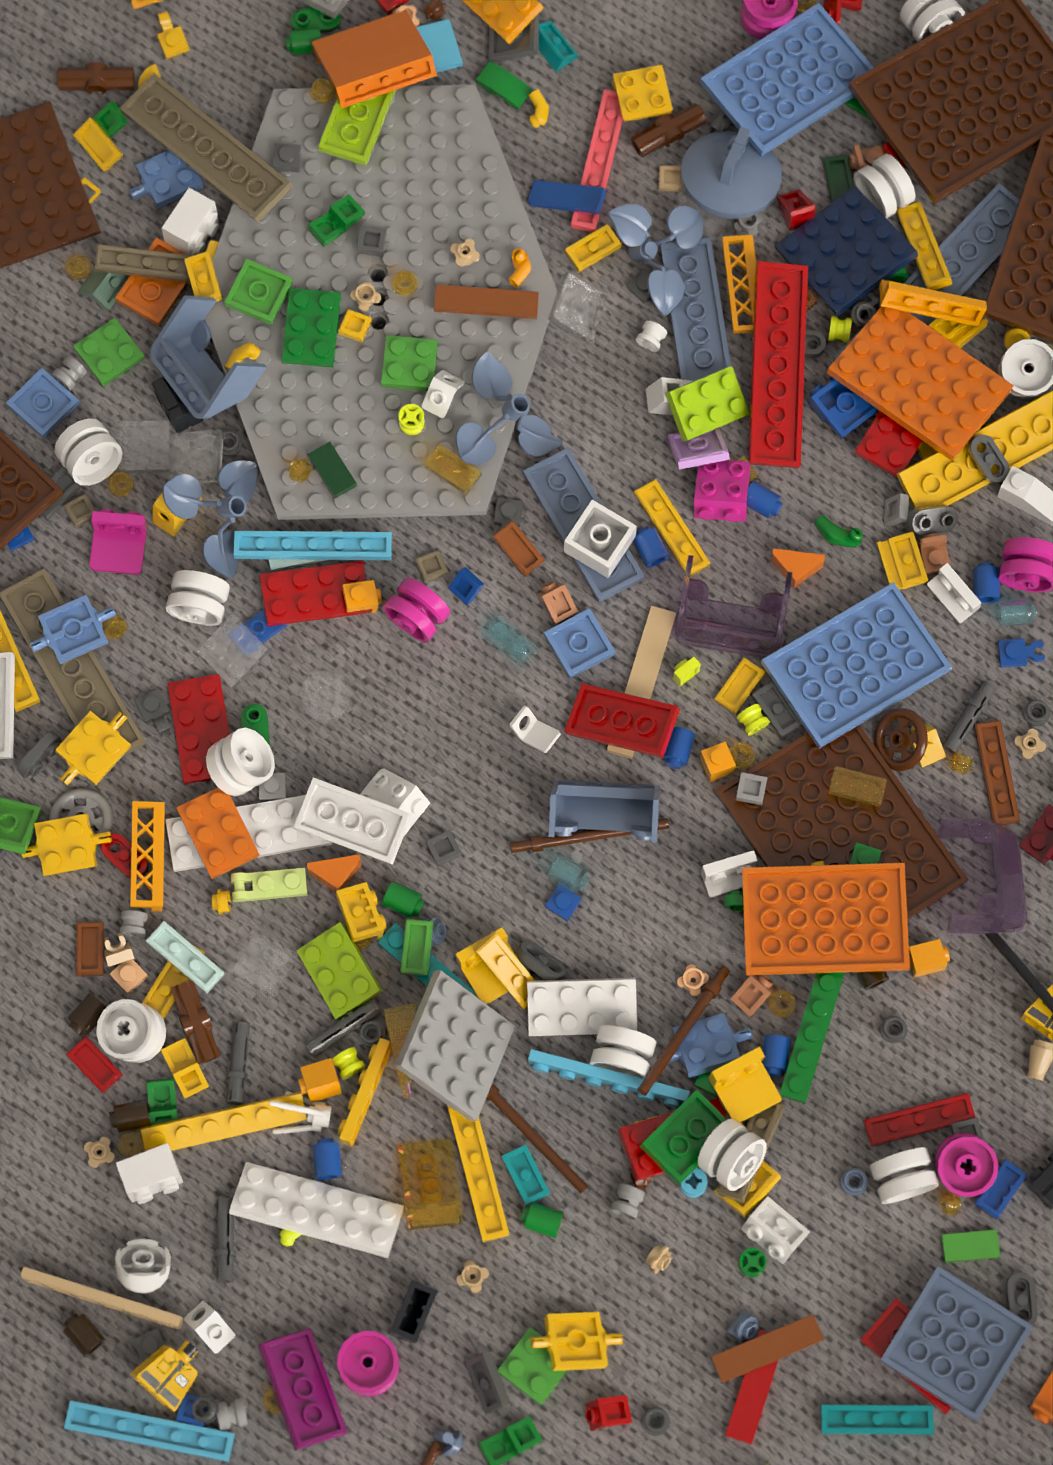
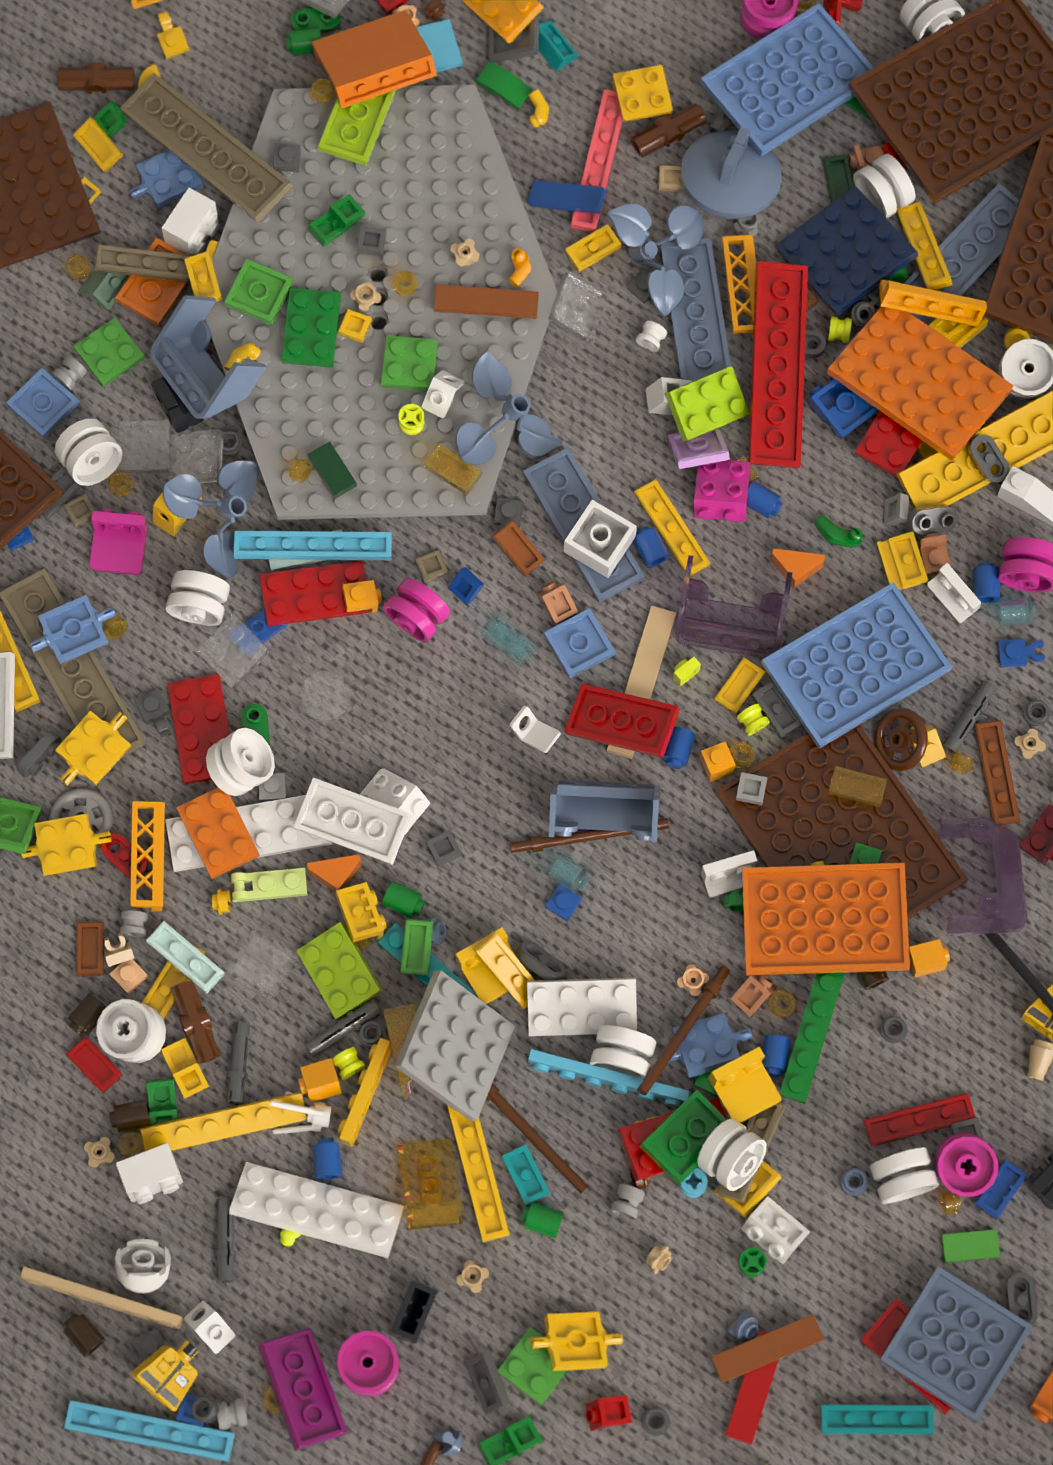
red slope [776,189,816,231] -> none

